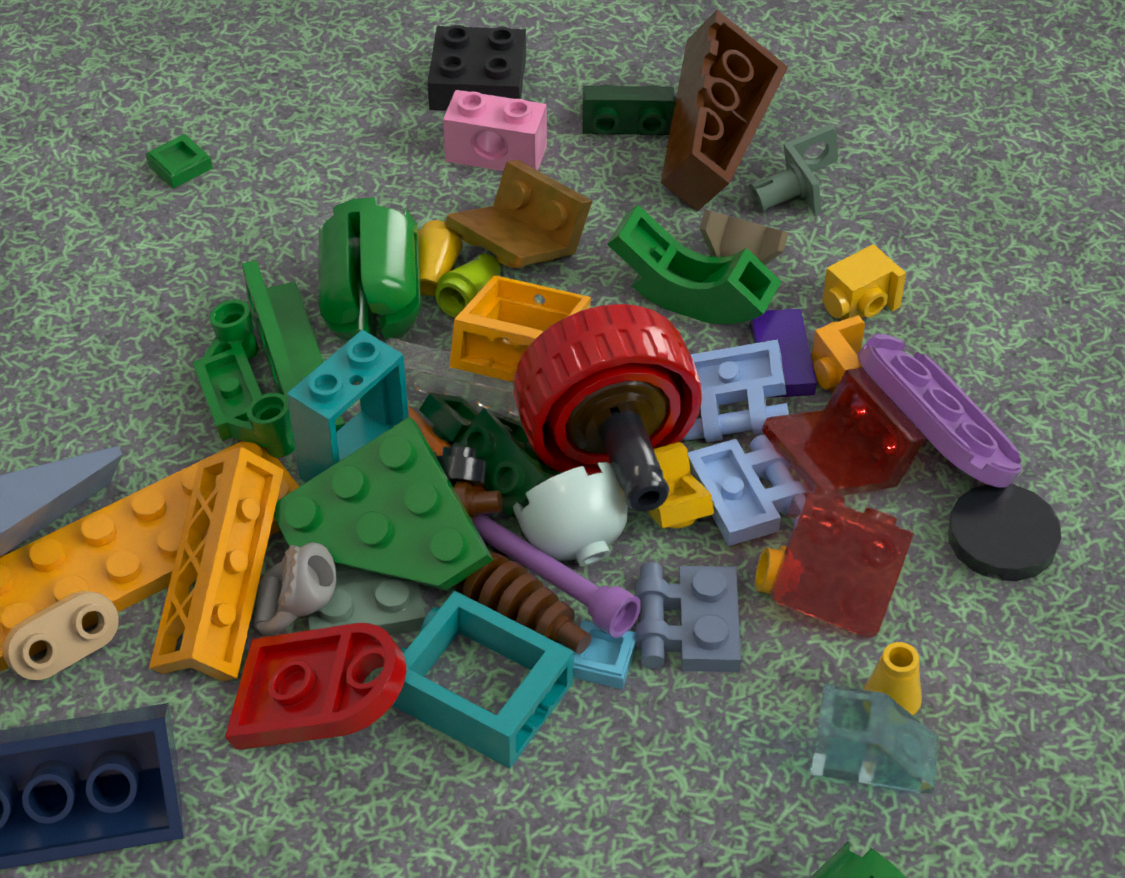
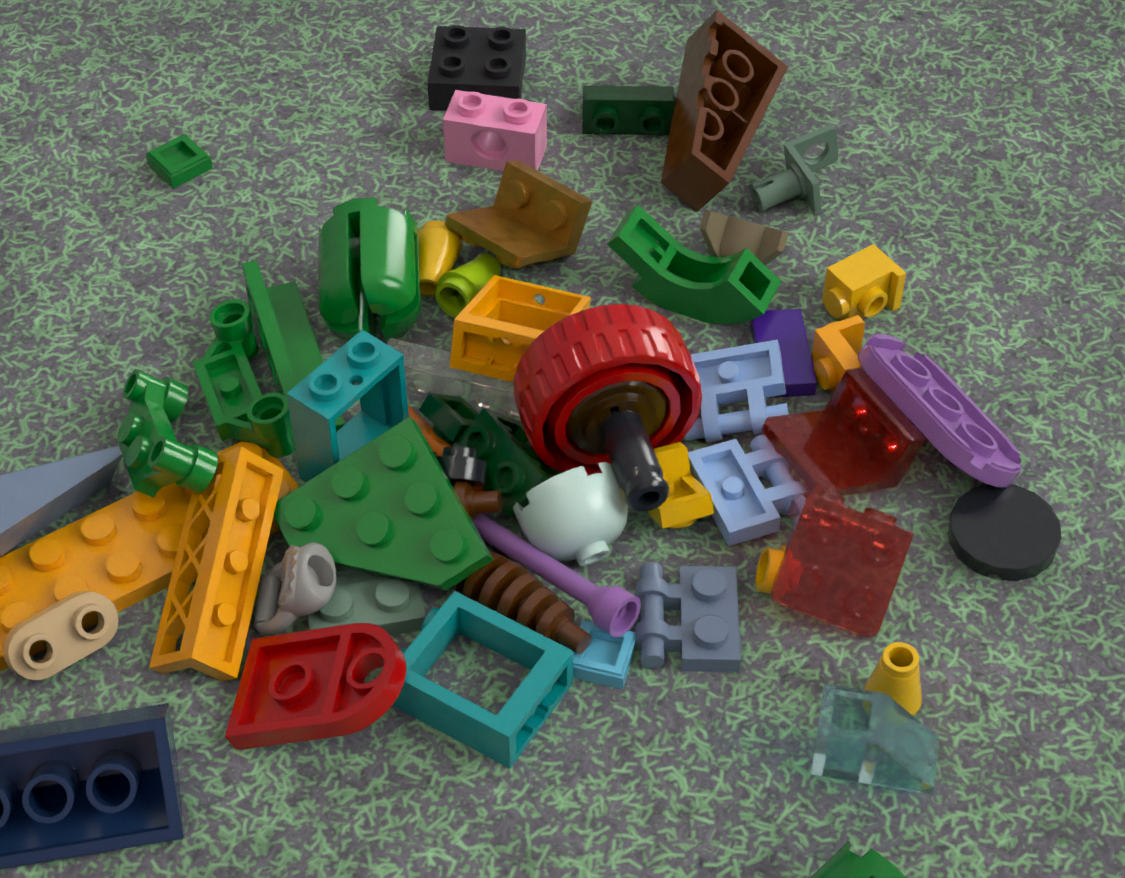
none -> green plate [117,369,218,498]

